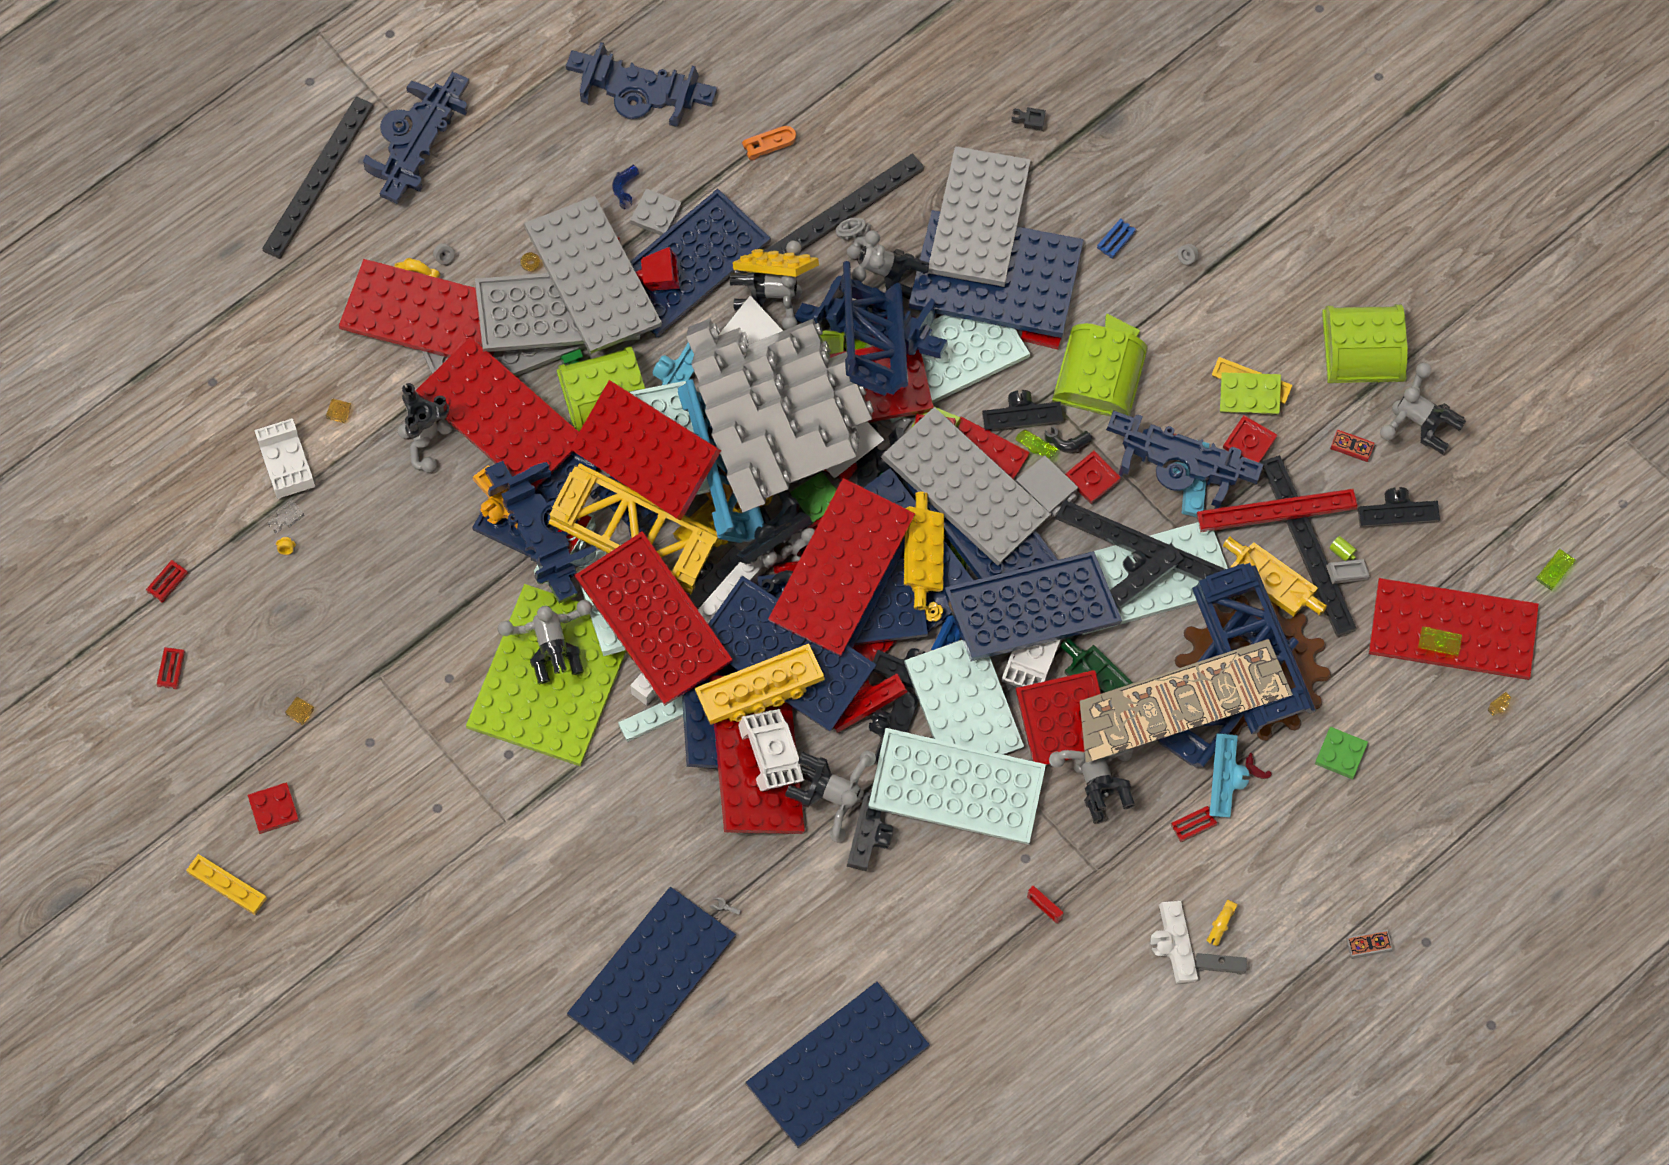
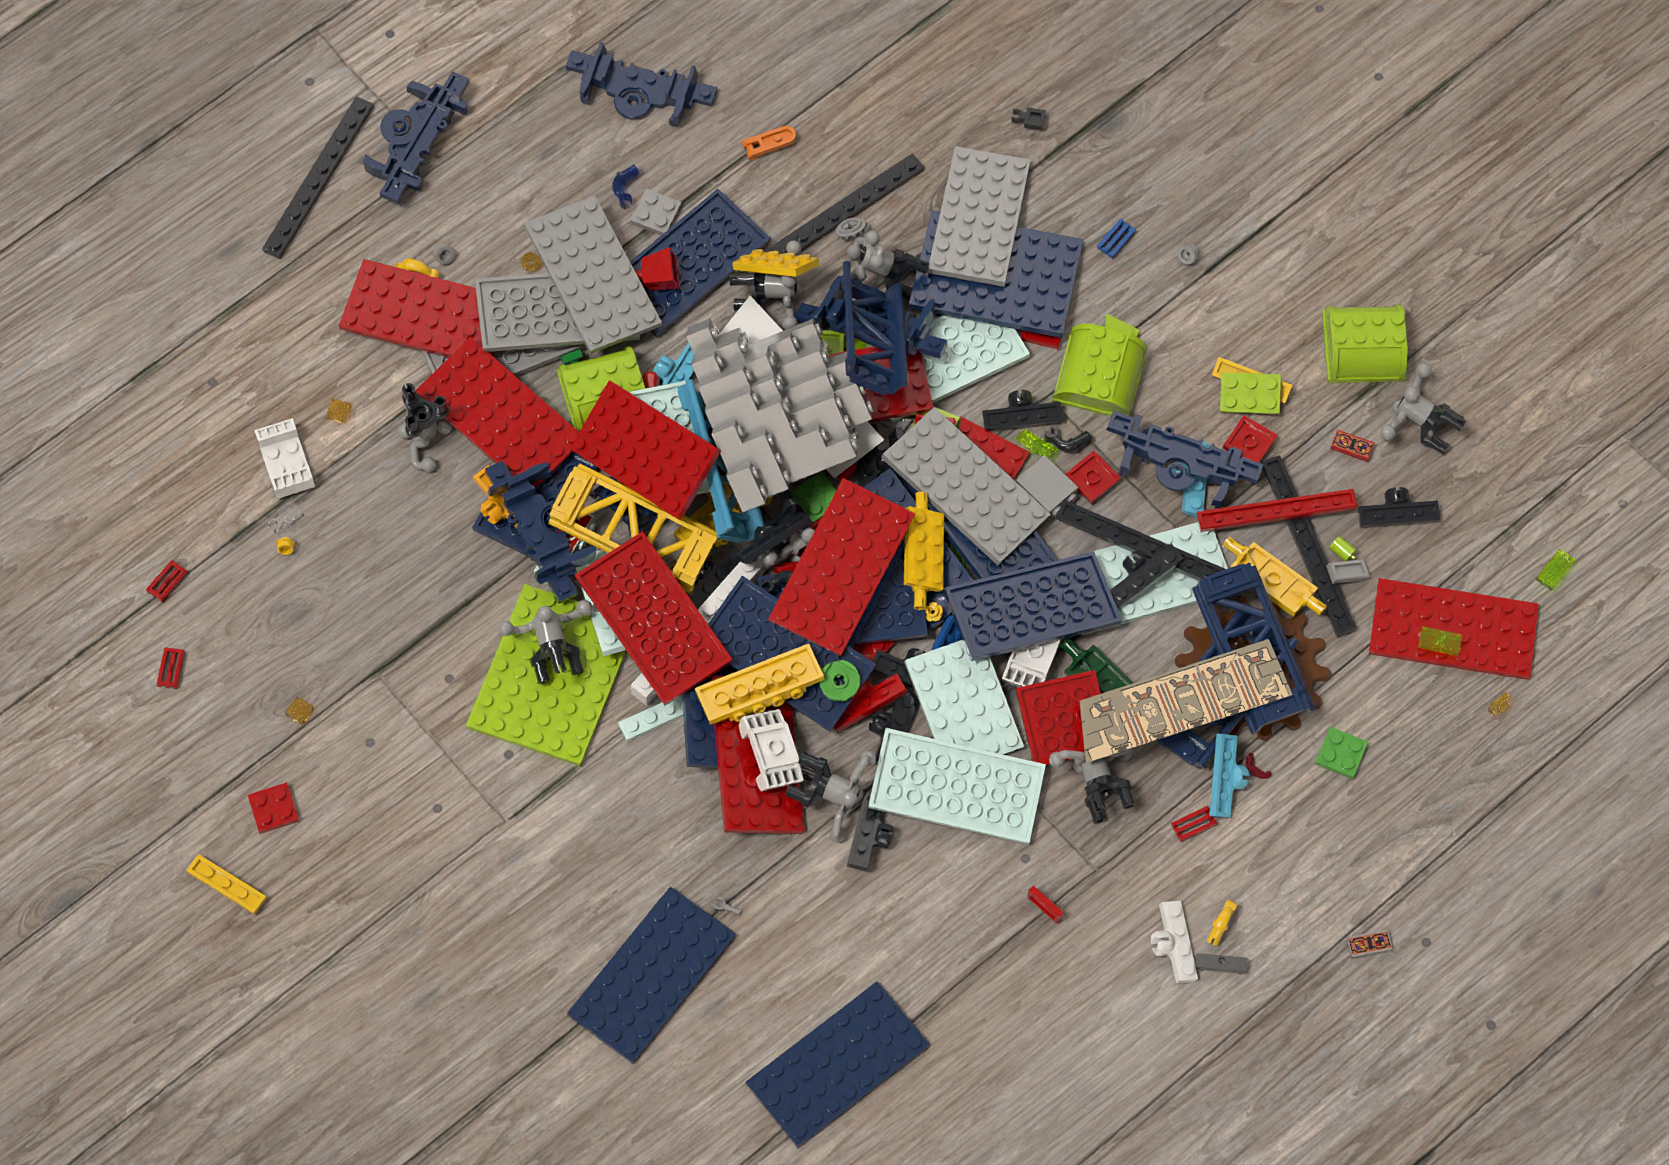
none -> red cone [642,371,660,389]
none -> bright green plate [820,660,860,702]

